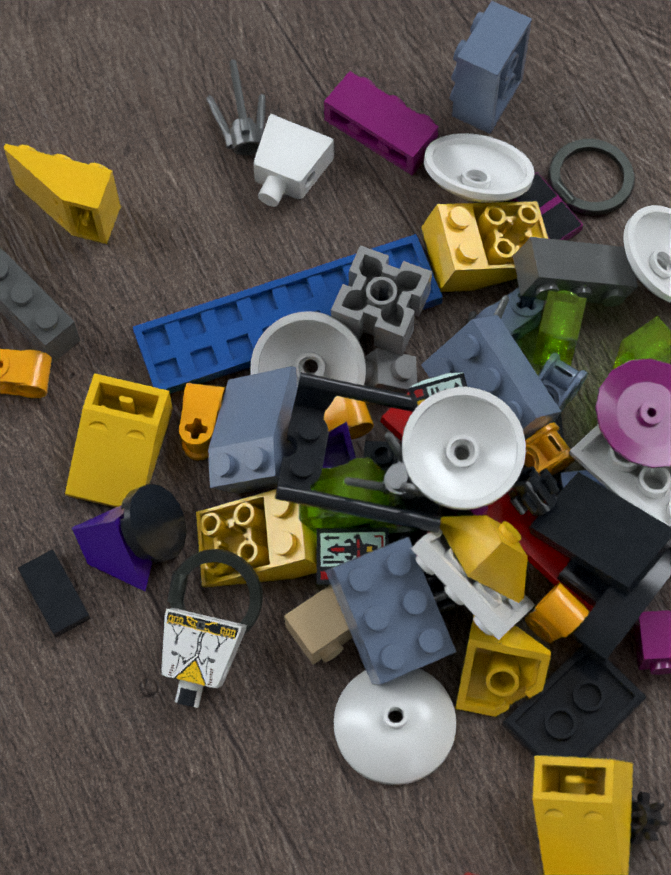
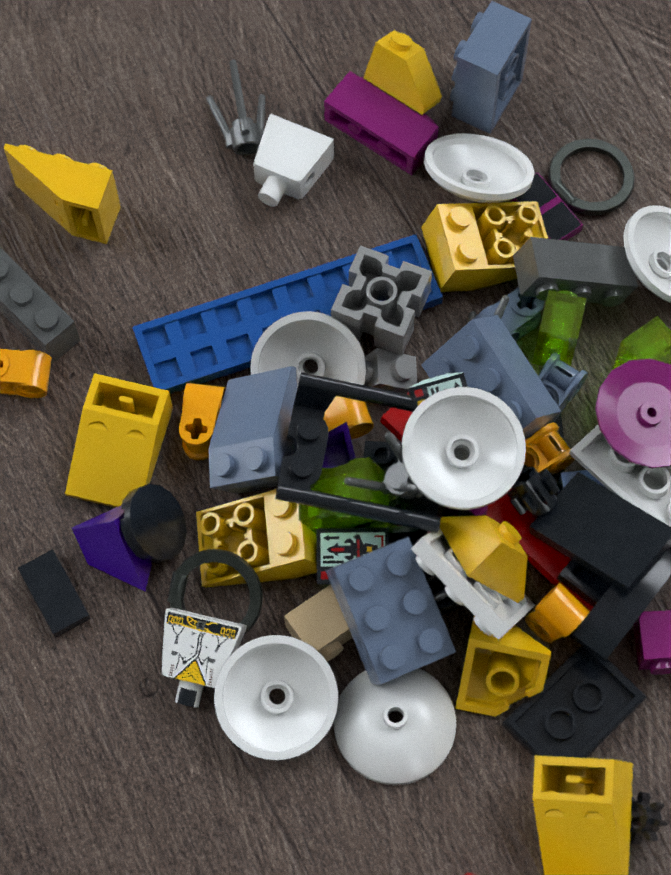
none -> white dish [214,635,338,760]
none -> yellow slope [363,30,442,115]

